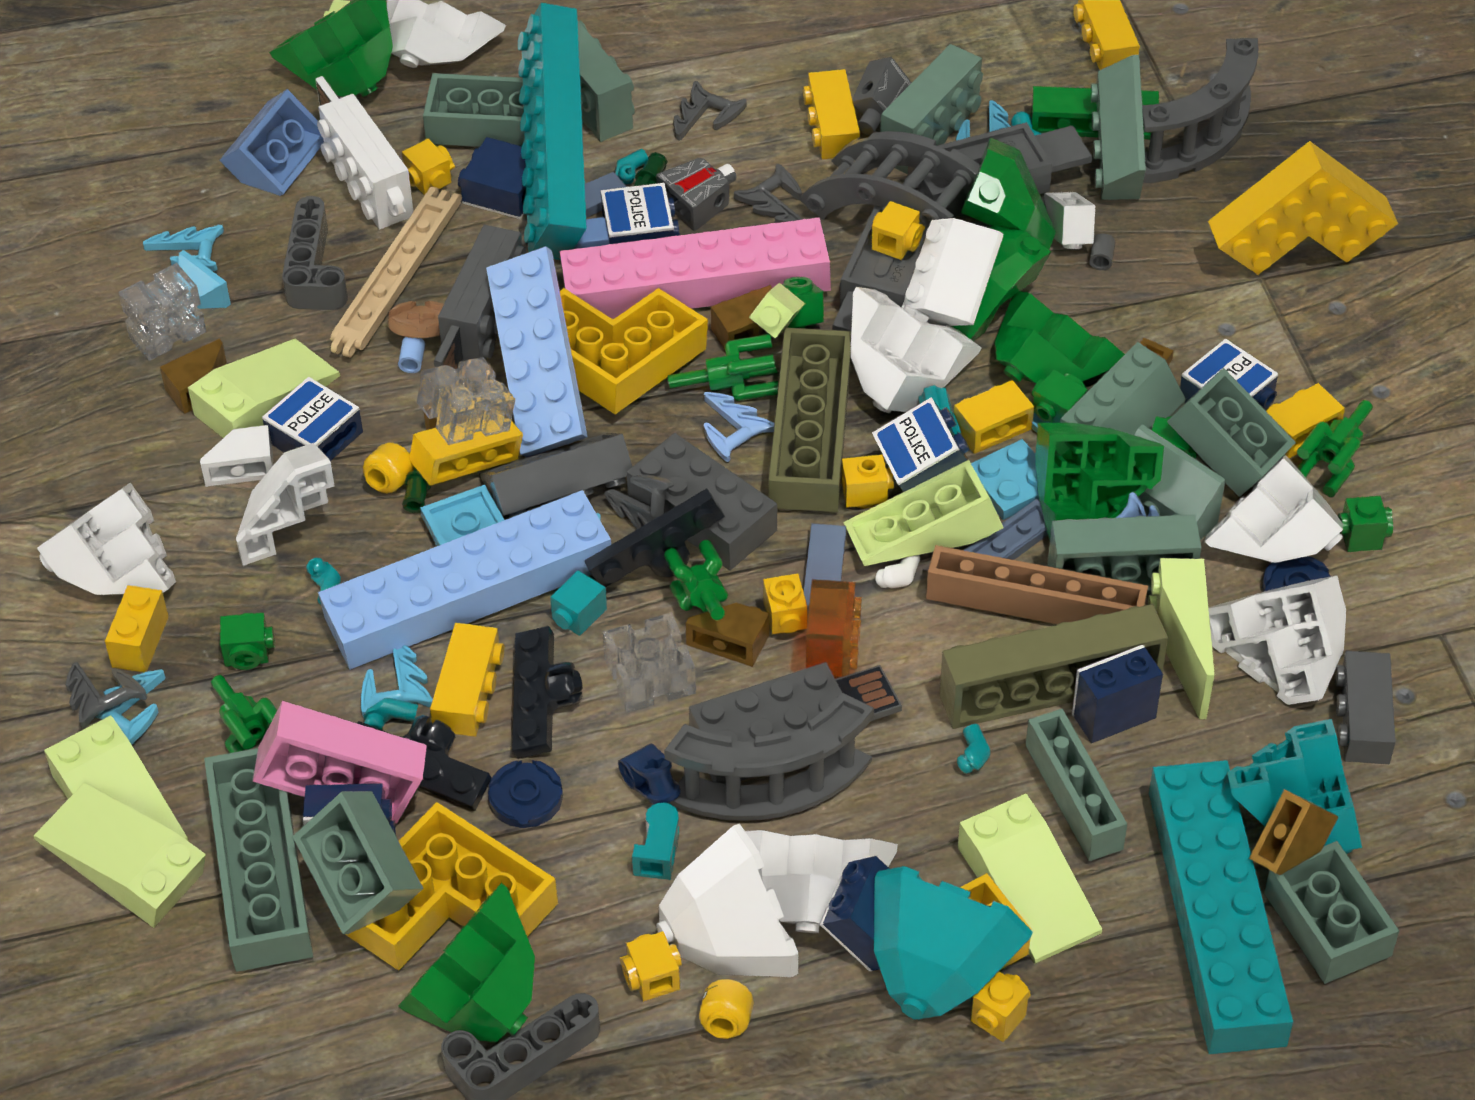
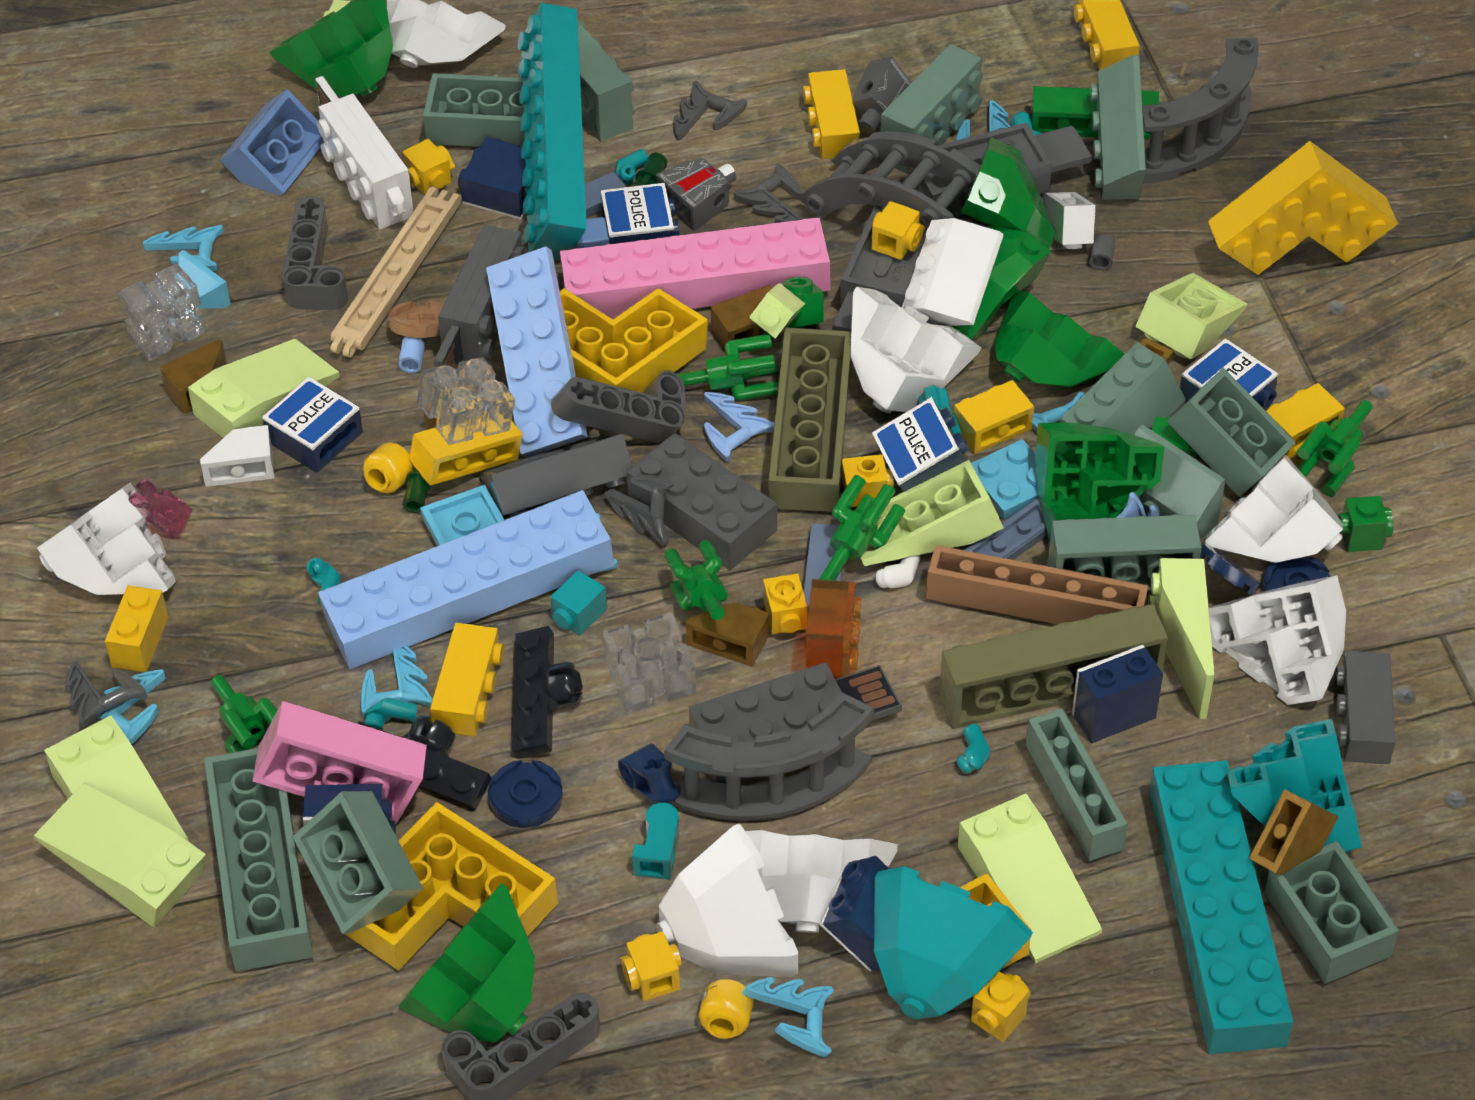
green brick [220,612,275,670] -> none
white brick [236,443,335,566] -> none
black plate [584,488,725,587] -> none
green brick [1032,370,1088,423] -> none
none -> clear pink plate [128,479,193,539]
none -> dark grey beam [551,371,686,443]
none -> medium azure piece [742,977,834,1057]
none -> green plant [818,475,905,588]
none -> yellowish green slope [1135,273,1248,359]
none -> dark blue tile [1200,543,1262,595]

